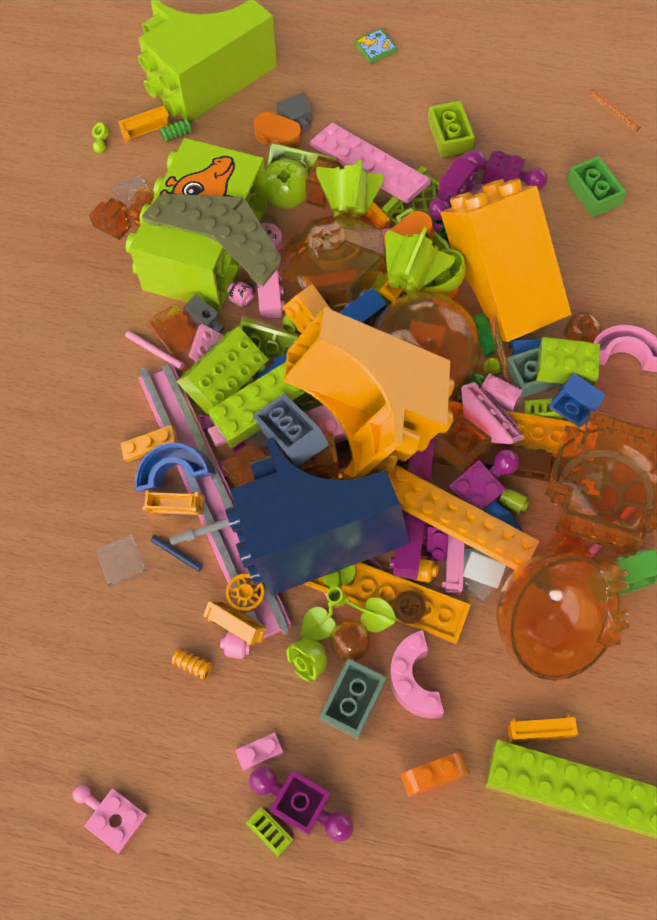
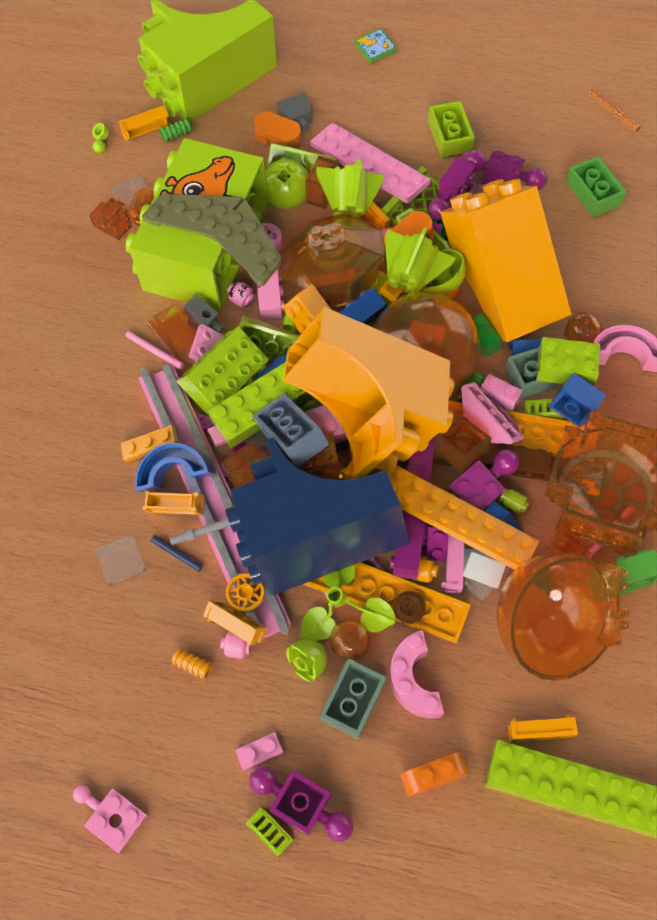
lime plate [483,358,502,376] -> none
clear orange bar [489,317,511,384] -> none

